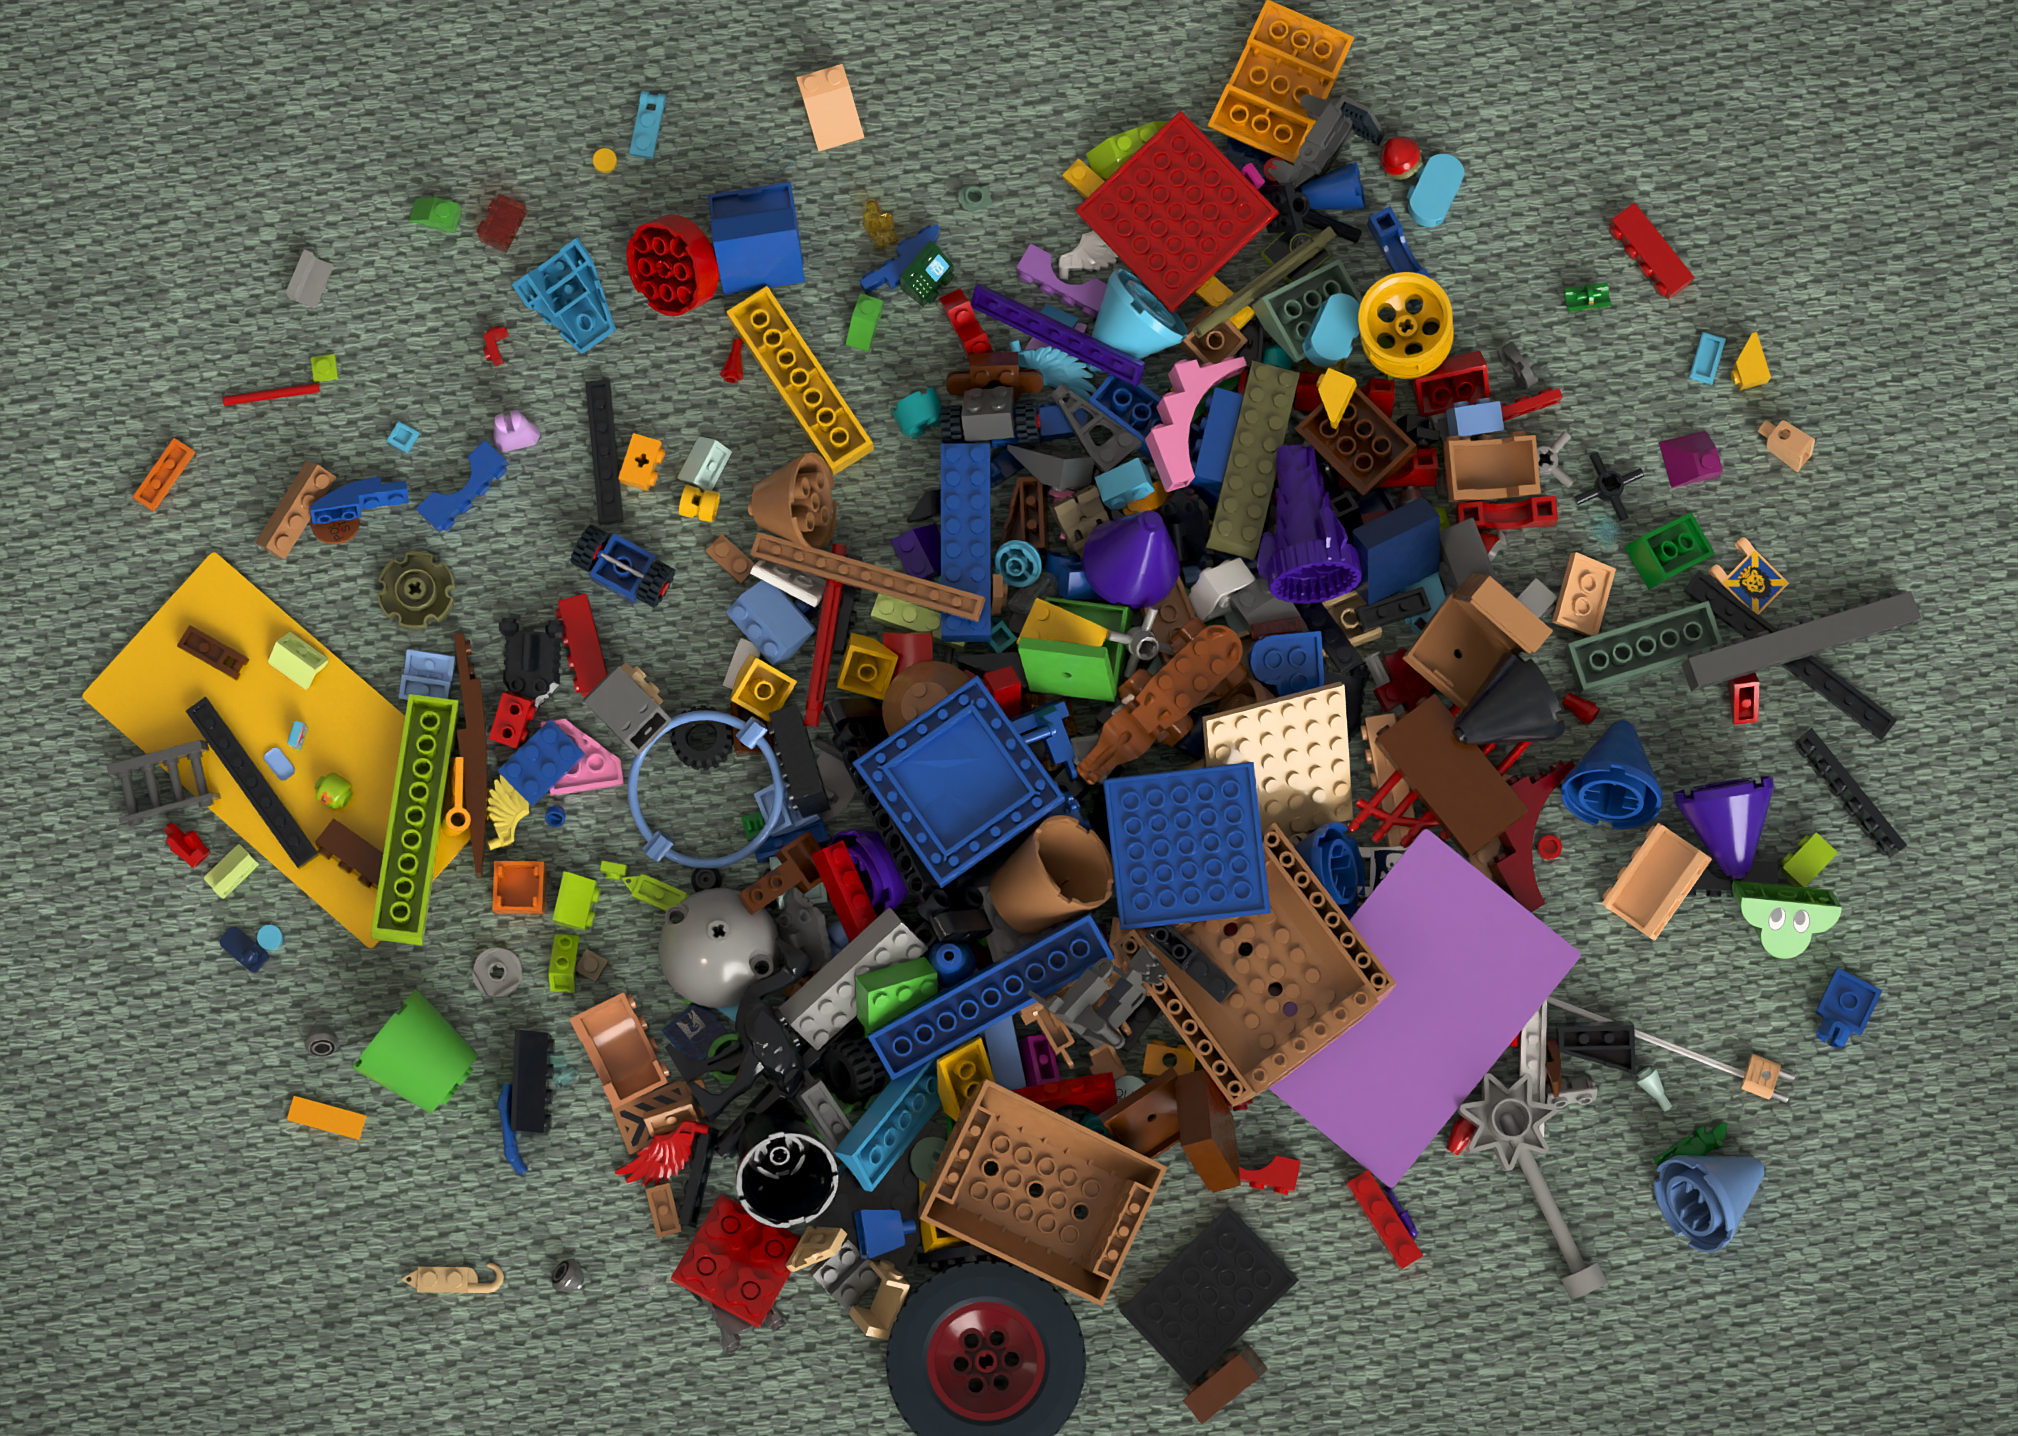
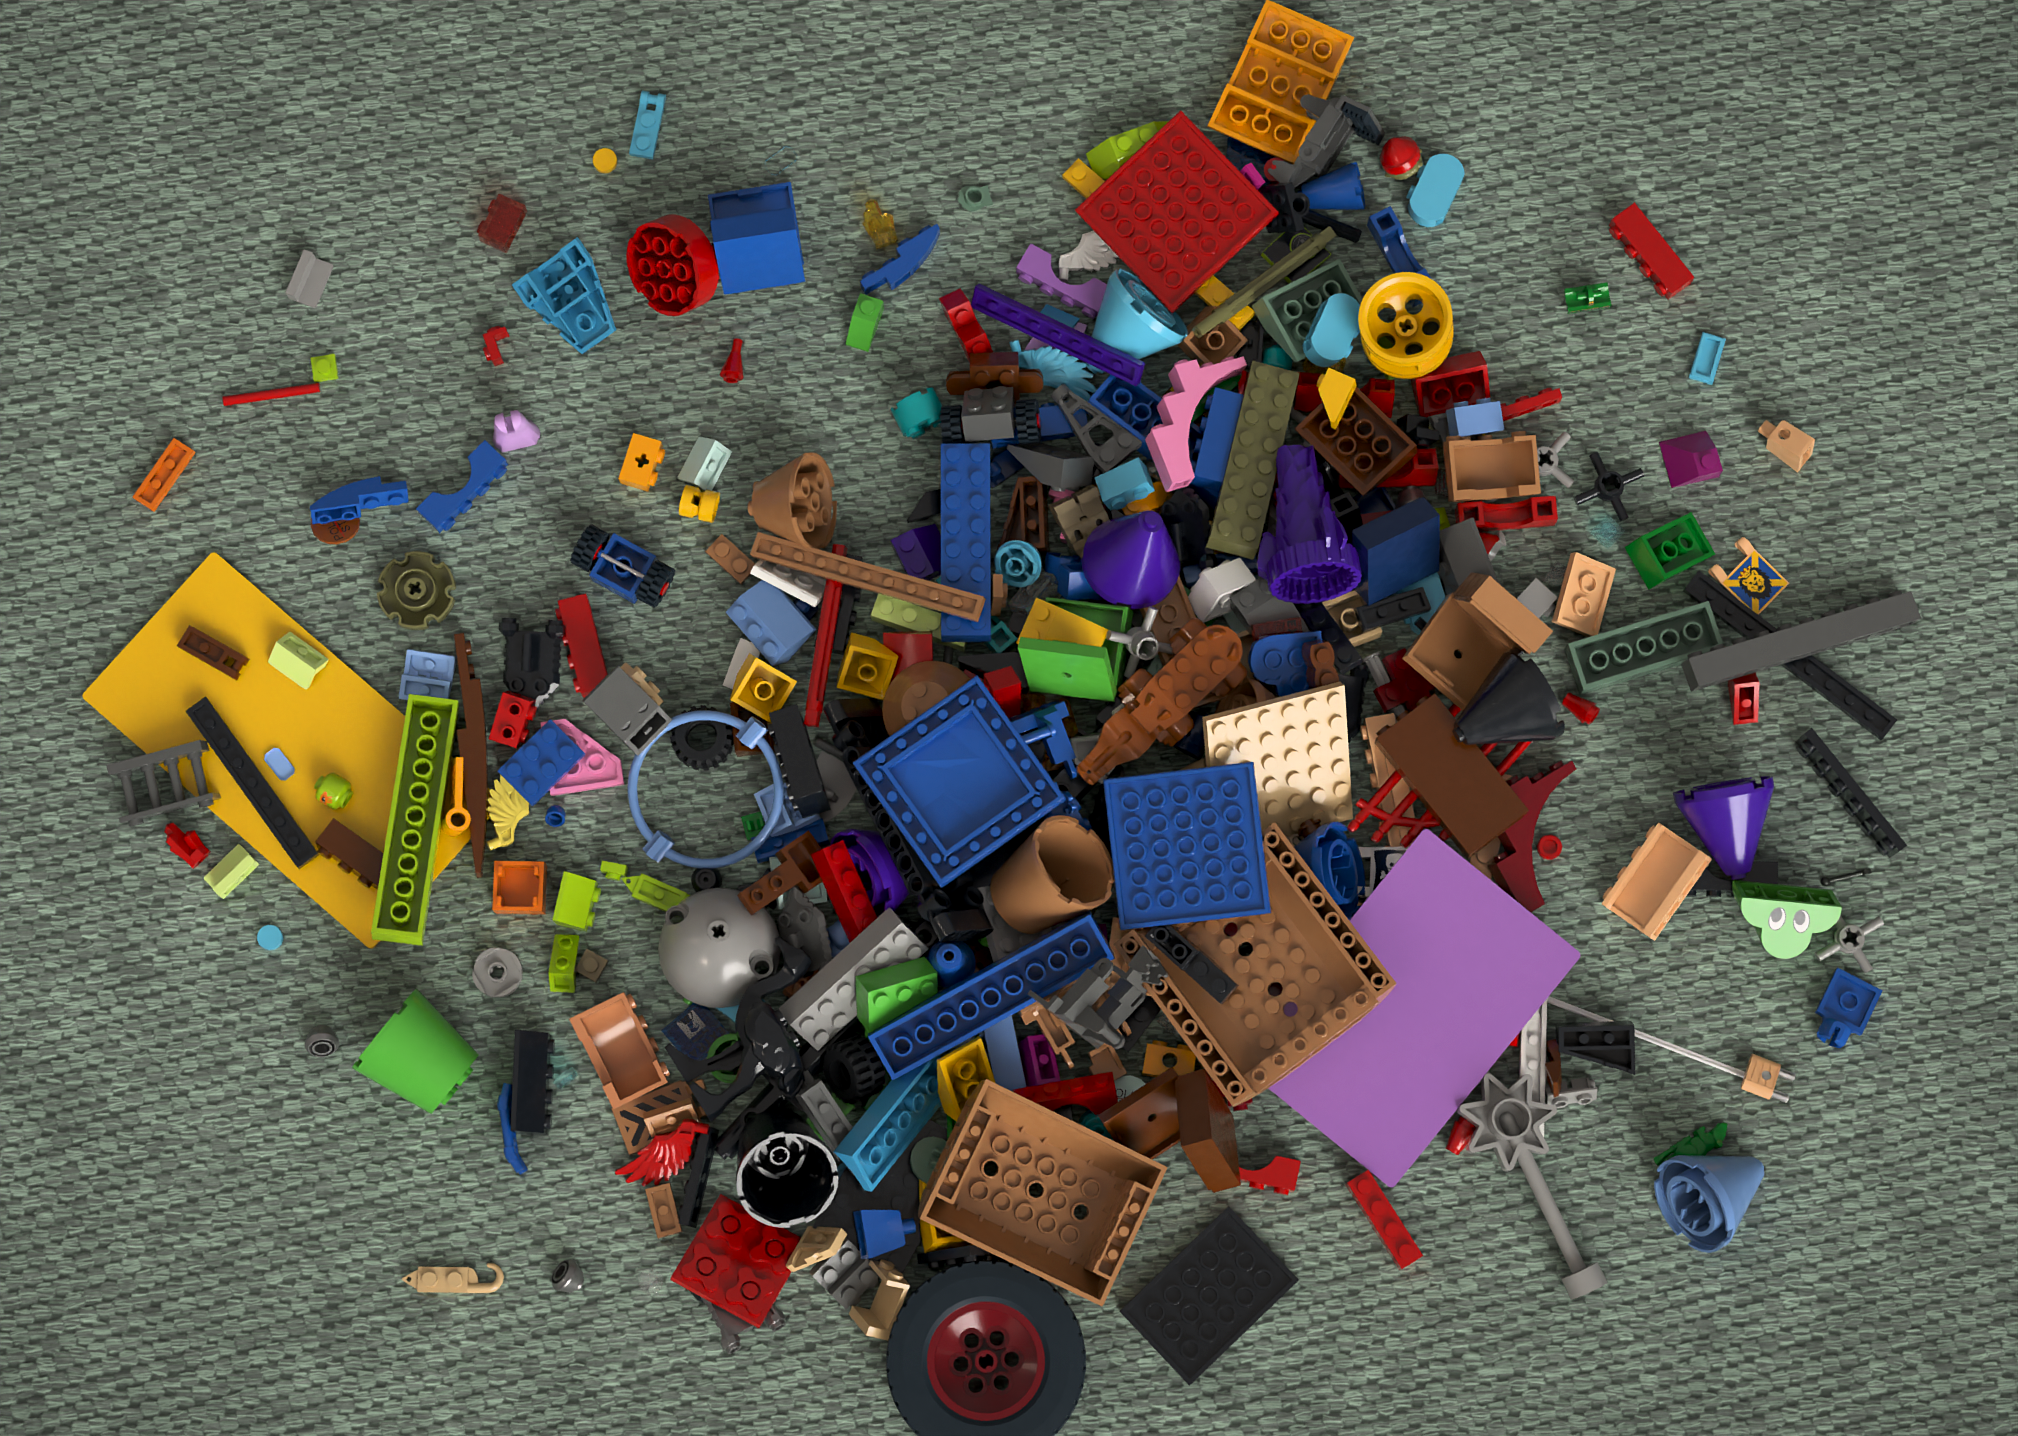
dark blue piece [220,927,269,973] -> none
medium nougat brick [255,461,336,560] -> none
medium azure tile [287,721,308,750] -> none
light orange tile [287,1096,367,1140] -> none
medium azure tile [386,420,420,454] -> none
bright green slope [409,197,462,233] -> none
black plate [585,379,624,525] -> none
yellow brick [726,286,874,476] -> none
light nougat slope [796,64,864,151] -> none
dark green slope [899,240,954,307] -> none
reddish brown wedge [1182,1345,1268,1424] -> none
dark purple piece [1384,1185,1418,1237] -> none
dark grey plate [1498,341,1539,389] -> none
blue cone [1561,720,1663,829] -> none
light aqua cone [1635,1067,1672,1112] -> none
yellow slope [1730,332,1771,391] -> none
lime brick [1779,832,1838,887] -> none
none -> reddish brown plate [1298,818,1321,838]
none -> reddish brown brick [1302,639,1339,689]
none -> light grey bar [1814,915,1884,974]
none -> pearl dark grey hinge [1820,868,1872,886]

